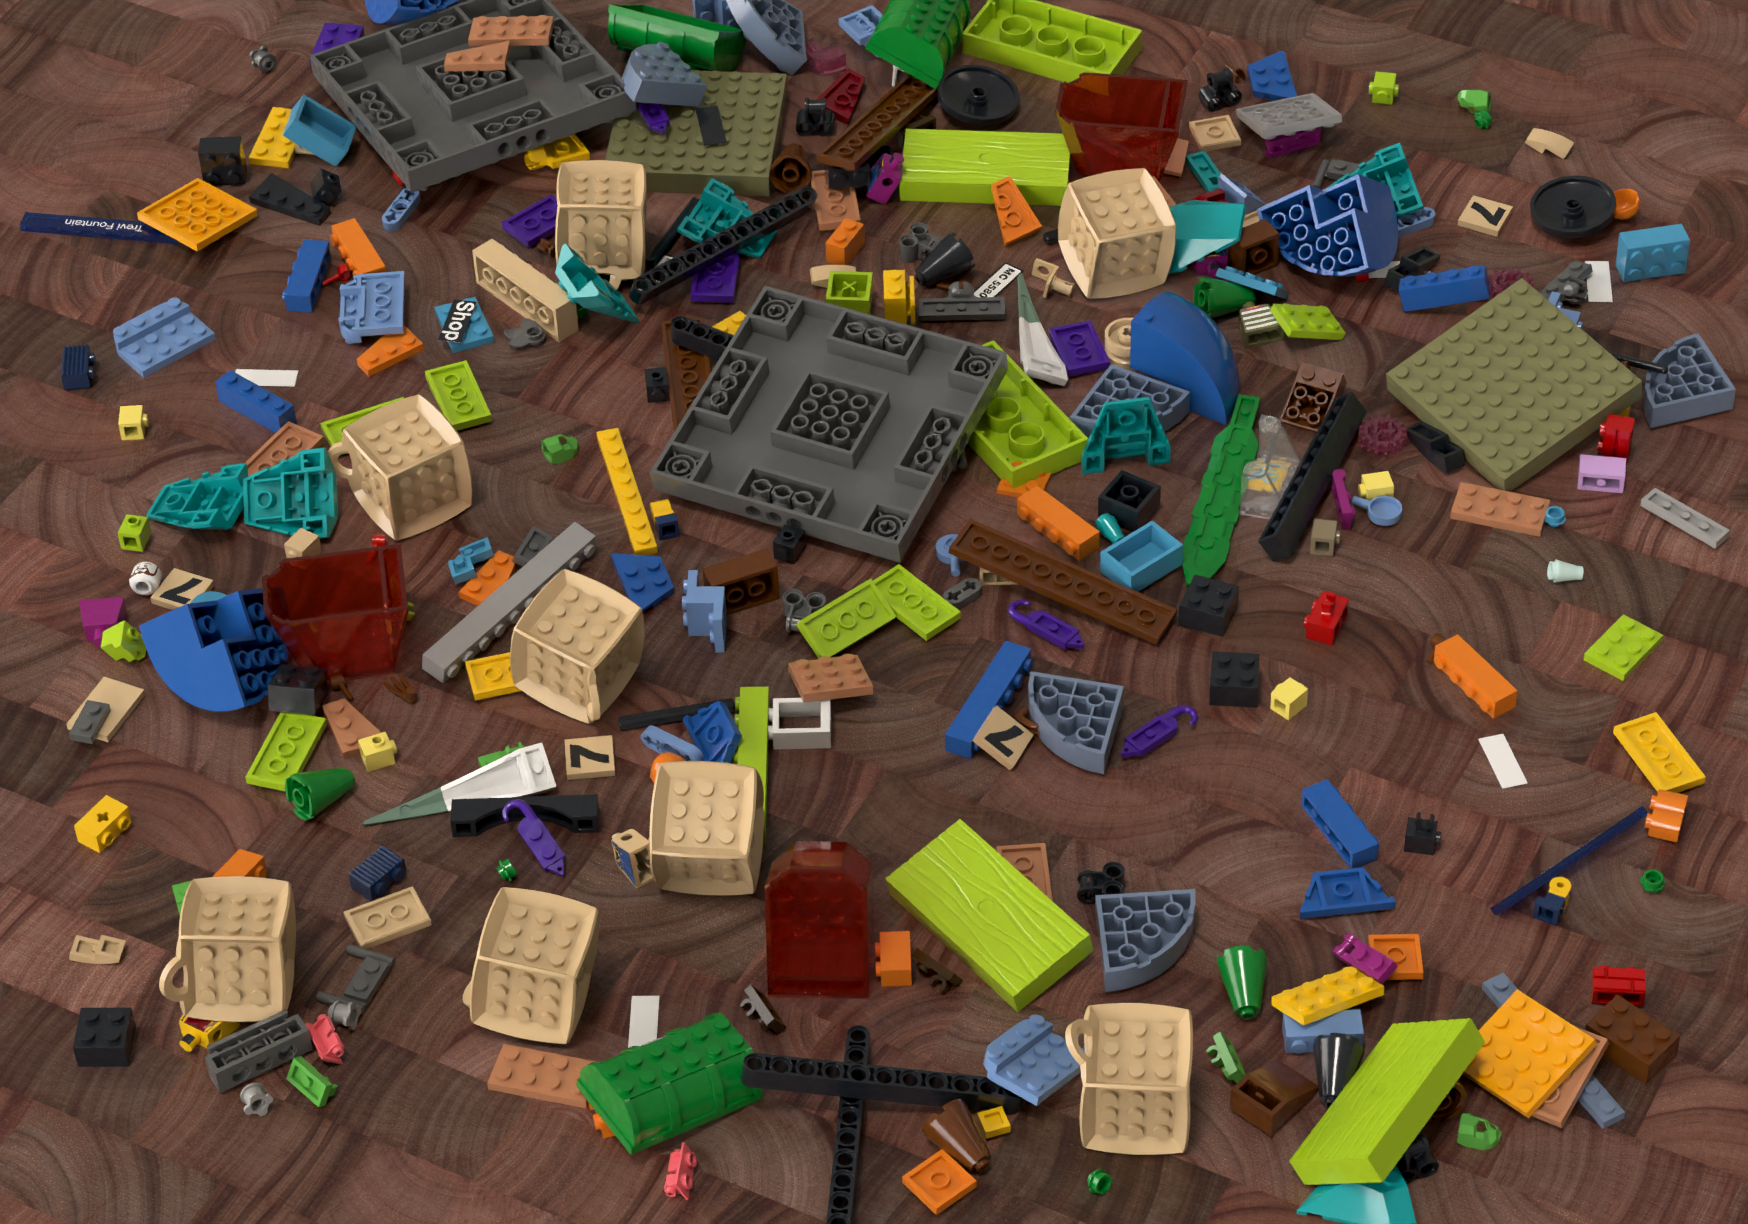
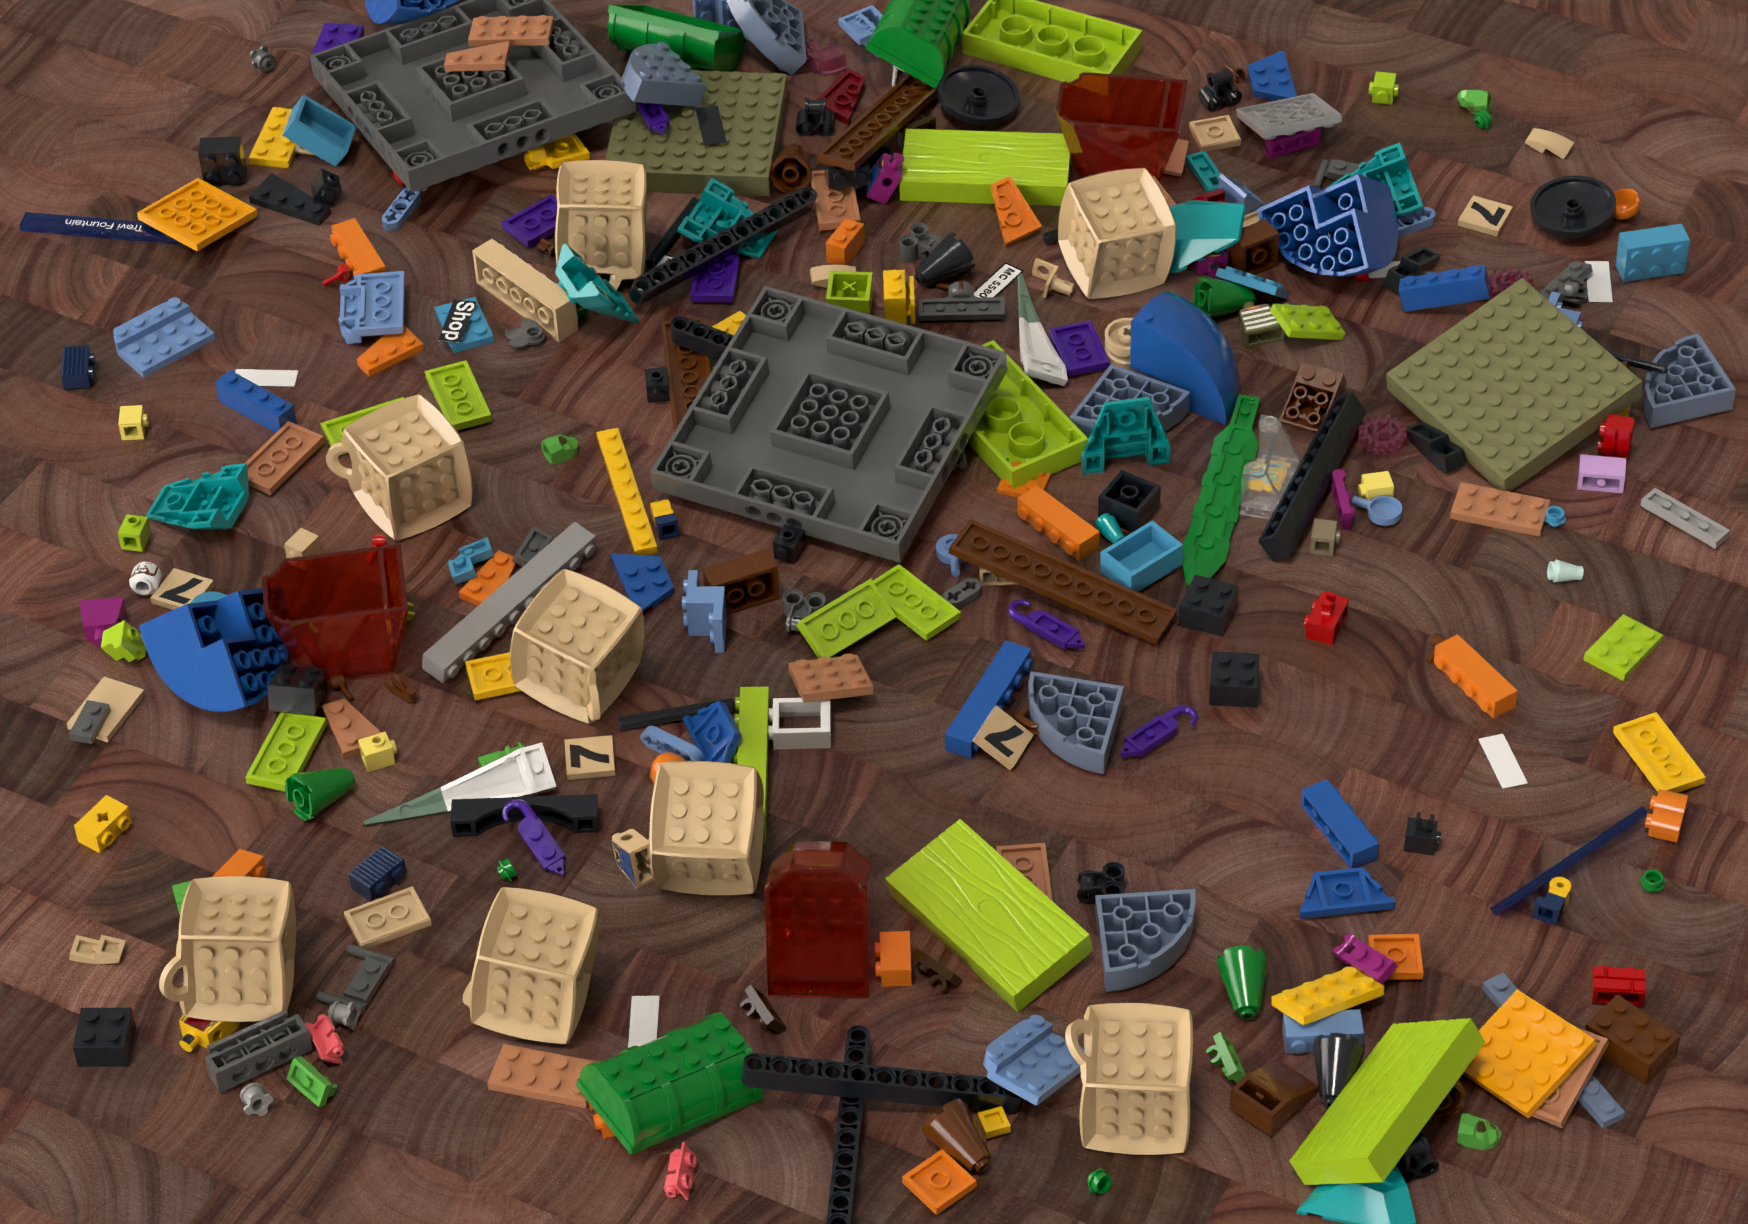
teal wedge [243,448,338,539] -> none
blue brick [282,240,331,313] -> none
light yellow brick [1270,677,1308,721] -> none

